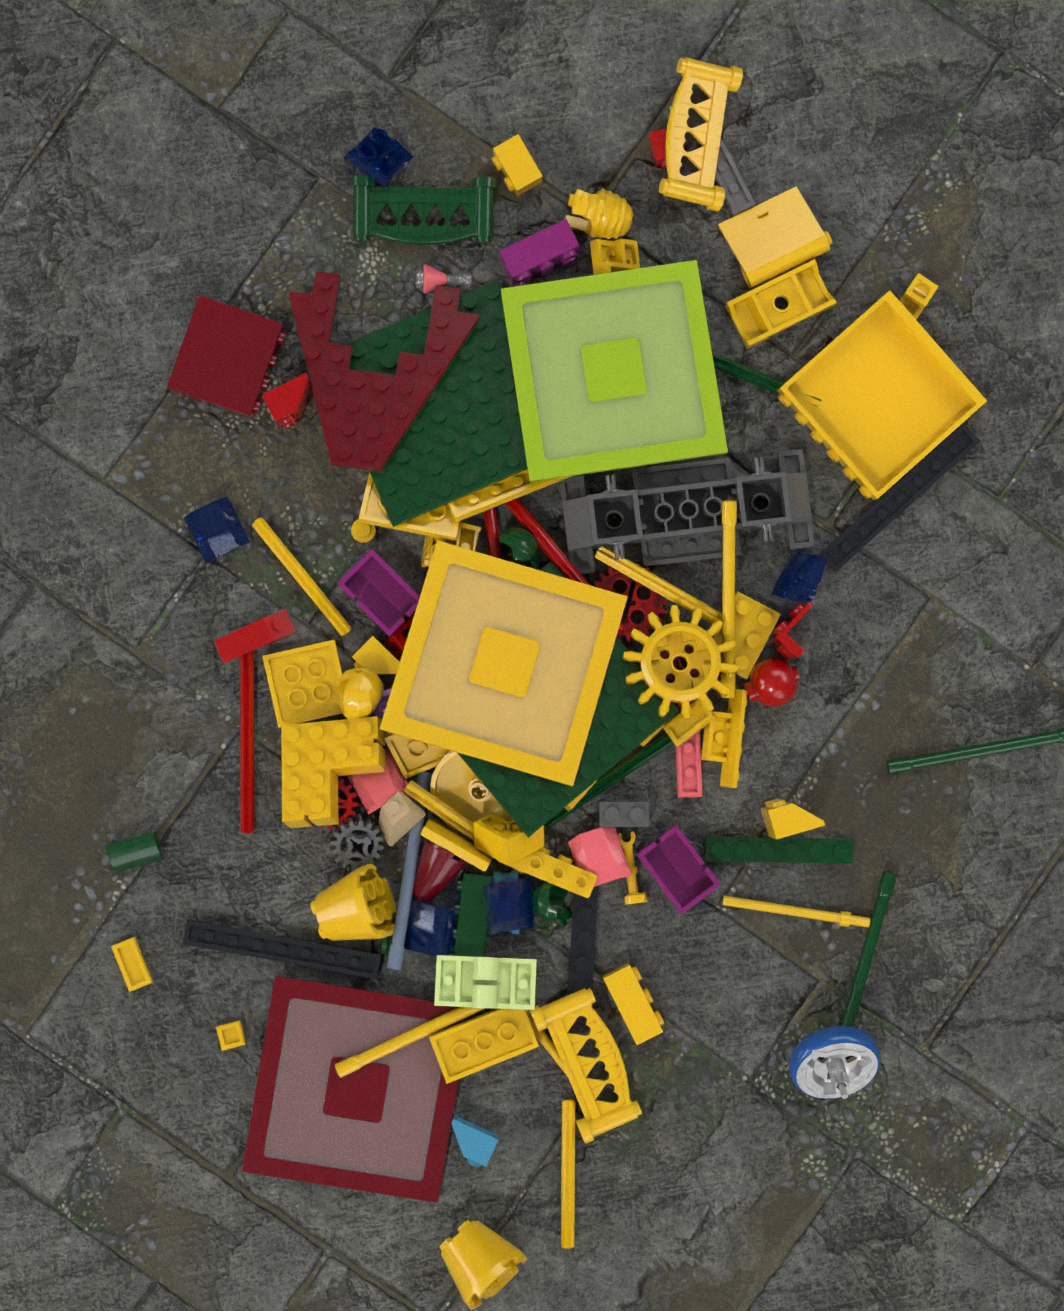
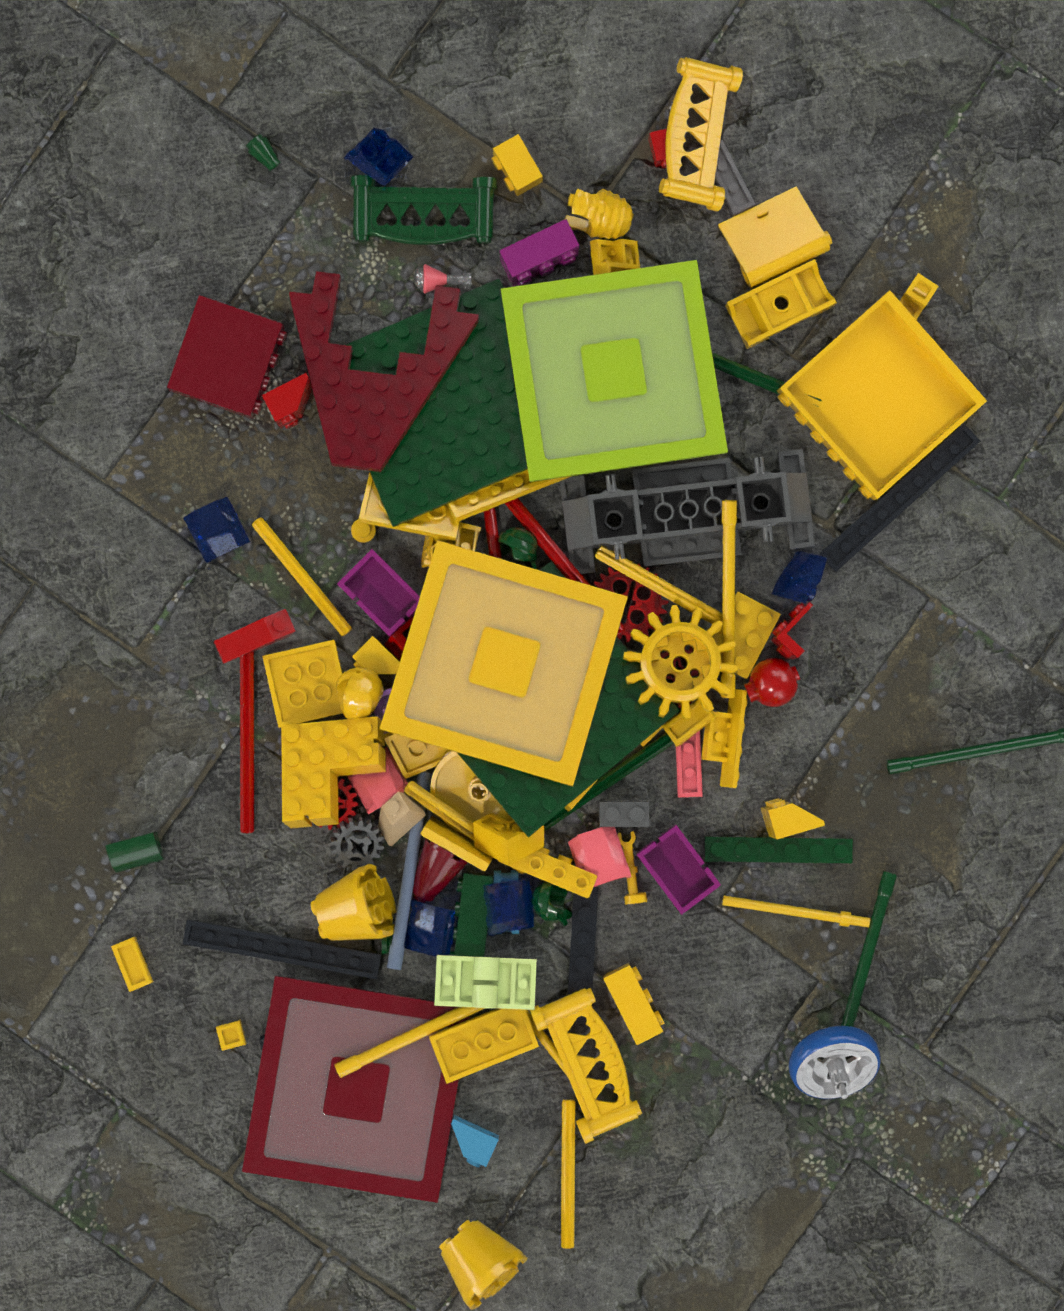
none -> dark green cone [246,134,281,171]

